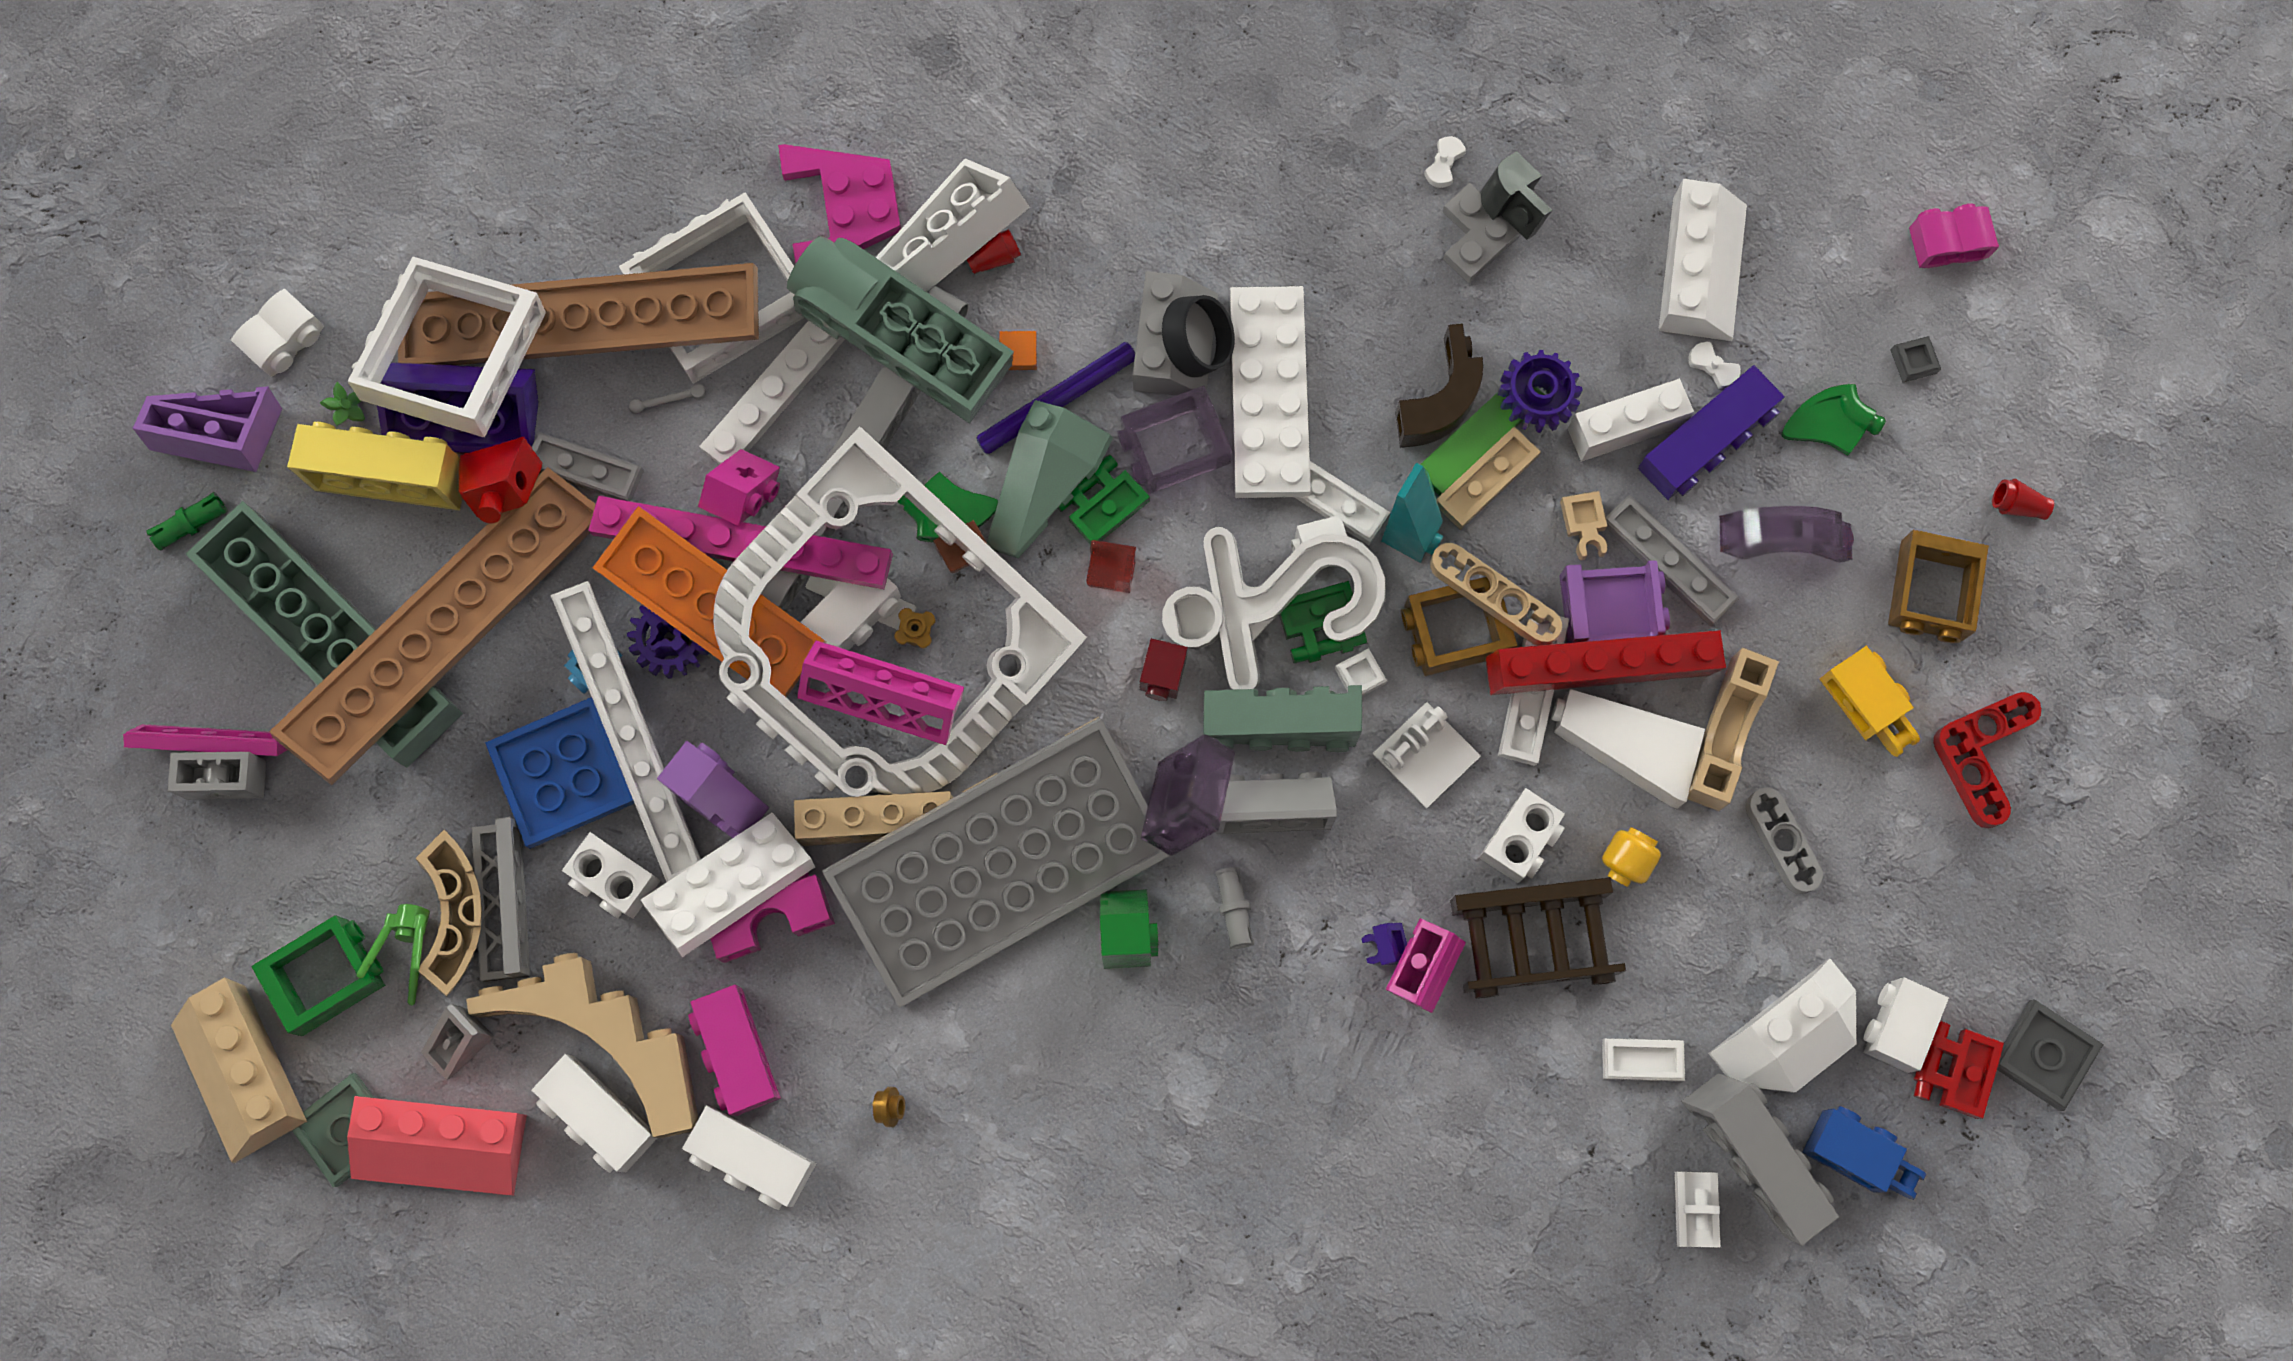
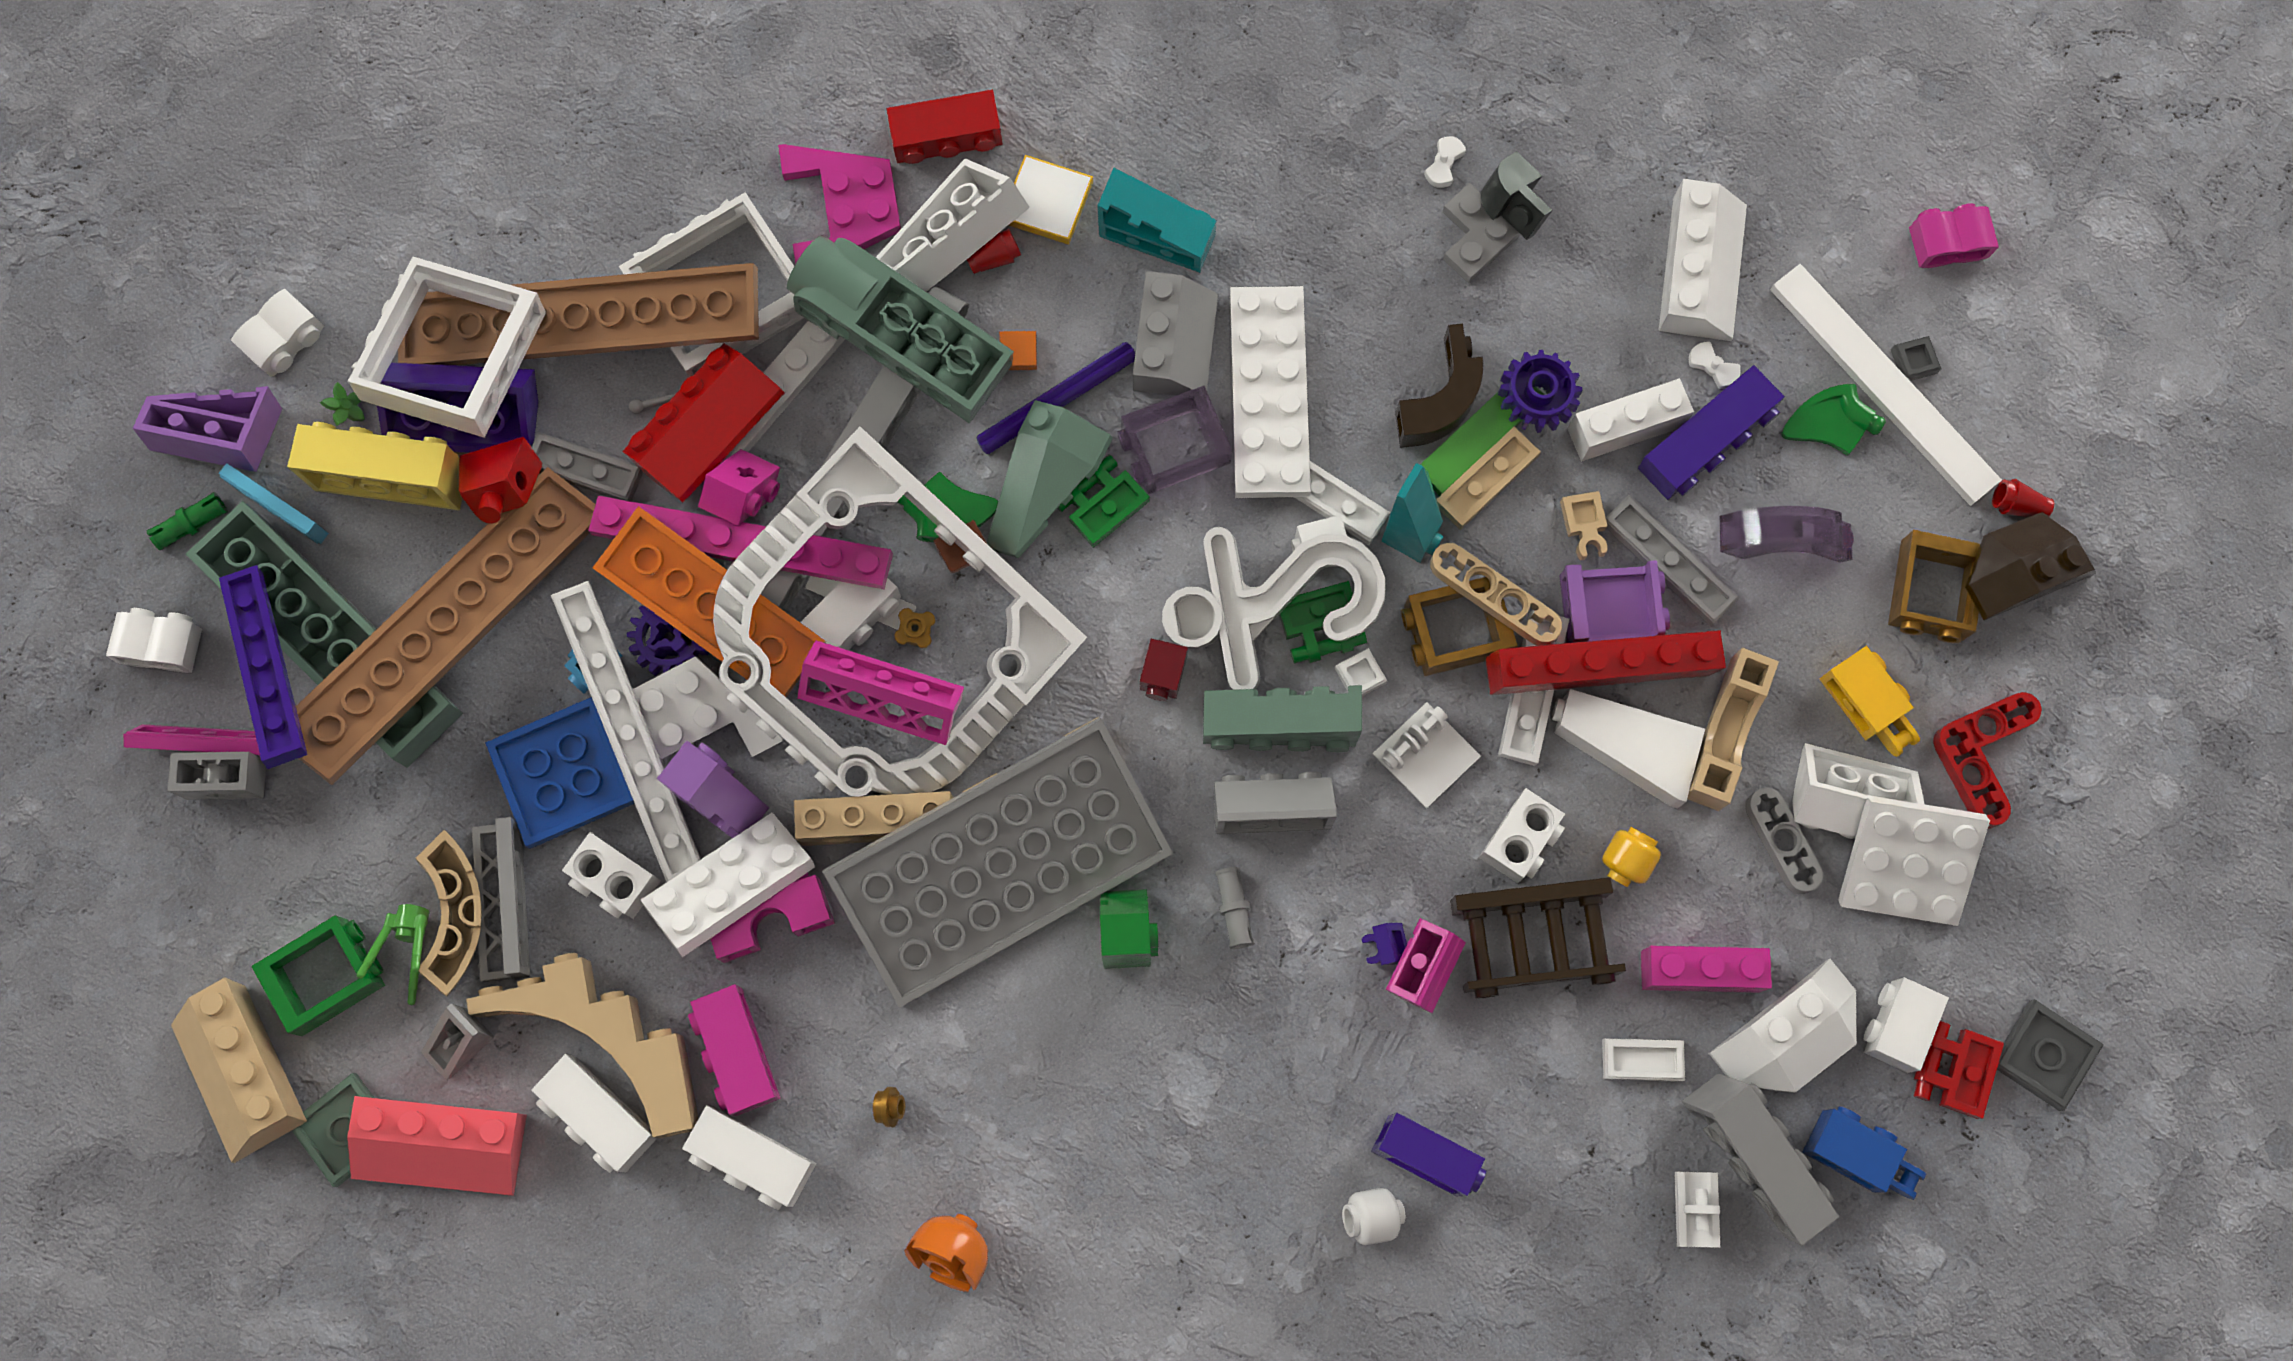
clear red panel [1086,540,1136,593] -> none
clear purple window [1140,734,1235,856] -> none
black tyre [1162,295,1235,378] -> none
none -> white brick [106,608,202,673]
none -> medium azure tile [219,463,329,544]
none -> dark purple plate [219,565,308,769]
none -> red slope [622,343,785,503]
none -> white wing [633,656,784,797]
none -> red brick [886,89,1003,164]
none -> orange cylinder [904,1214,988,1292]
none -> white tile [1009,155,1093,245]
none -> teal wedge [1097,167,1217,273]
none -> white head [1342,1188,1406,1245]
none -> dark purple window [1371,1112,1487,1197]
none -> dark pink brick [1641,946,1772,993]
none -> white tile [1770,264,2002,506]
none -> white slope [1792,743,1924,839]
none -> white plate [1838,795,1990,926]
none -> dark brown wedge [1965,512,2096,620]

